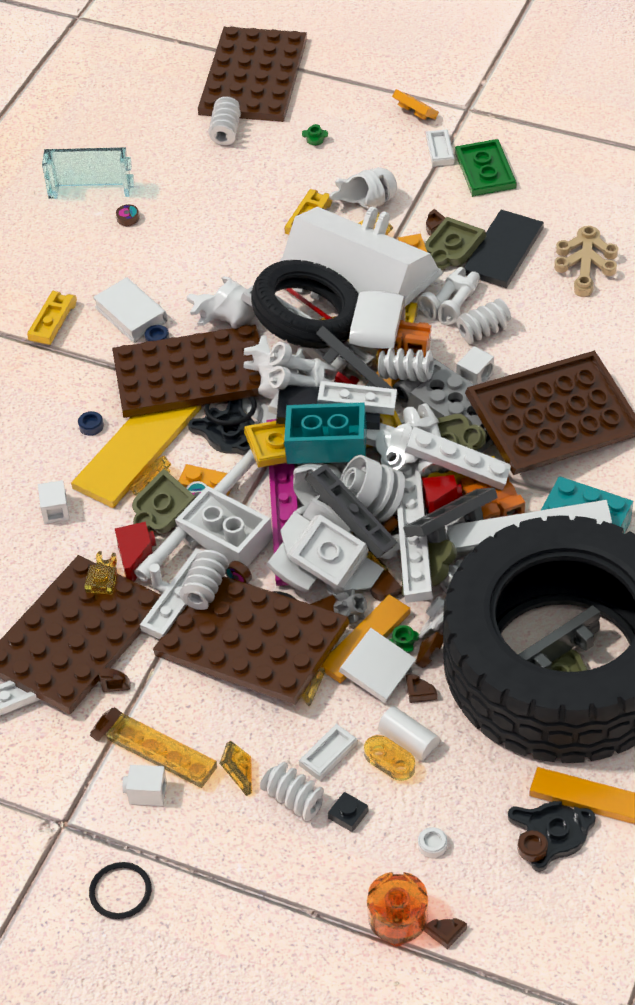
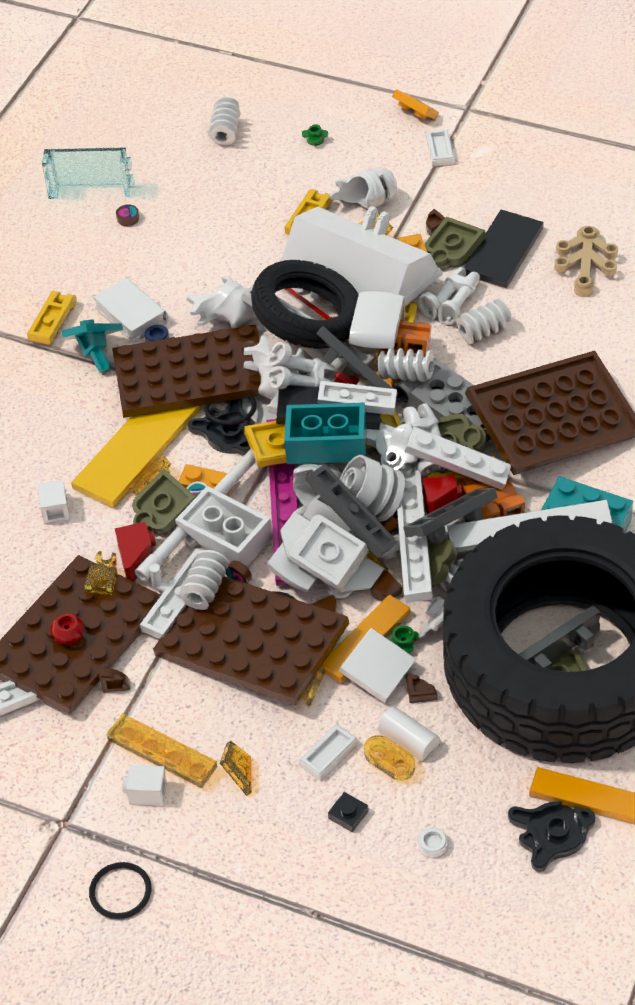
dark blue tile [78,411,104,436] -> none
reddish brown tile [90,707,122,741] -> none
reddish brown plate [198,26,307,122] -> none
white piece [260,761,324,821] -> none
light grey gear [334,589,367,624] -> none
clear orange brick [367,872,428,946] -> none
reddish brown tile [415,632,443,668] -> none
reddish brown tile [424,918,467,950] -> none
green tile [455,139,517,197] -> none
white brick [456,346,494,385] -> none
reddish brown tile [517,830,548,862] -> none
none -> red plate [50,614,85,645]
none -> teal piece [62,319,123,374]

